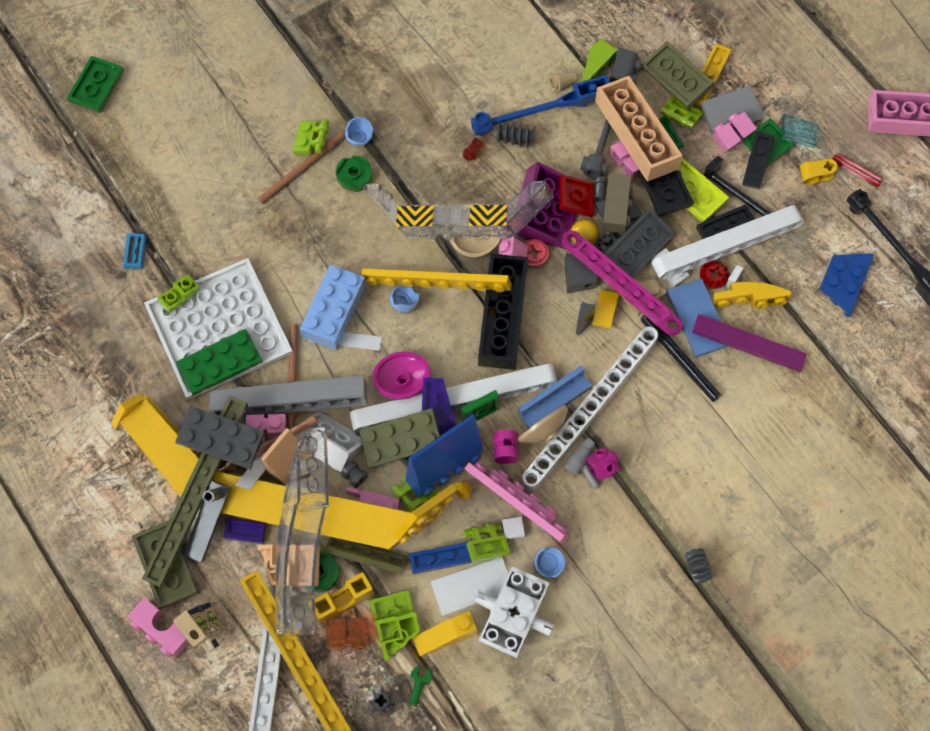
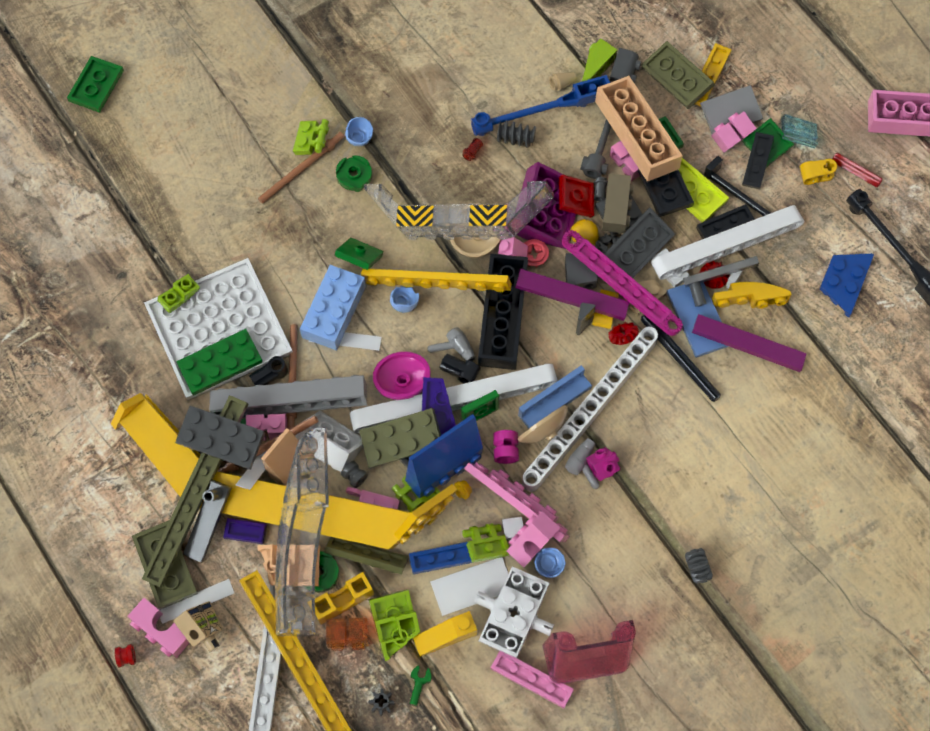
dark azure tile [123,233,147,270] -> none
lime plate [660,96,704,129] -> none
none -> red wheel [115,644,136,668]
none -> white sticker [159,579,234,624]
none -> black piece [249,356,288,386]
none -> green plate [334,237,384,270]
none -> light grey piece [427,327,476,361]
none -> black piece [440,354,481,384]
none -> bright pink plate [490,651,574,709]
none -> bright pink arch [507,511,560,567]
none -> magenta tile [515,269,629,321]
none -> clear pink windscreen [542,620,636,684]
none -> red gear [608,322,639,345]
none -> dark grey piece [683,256,759,307]

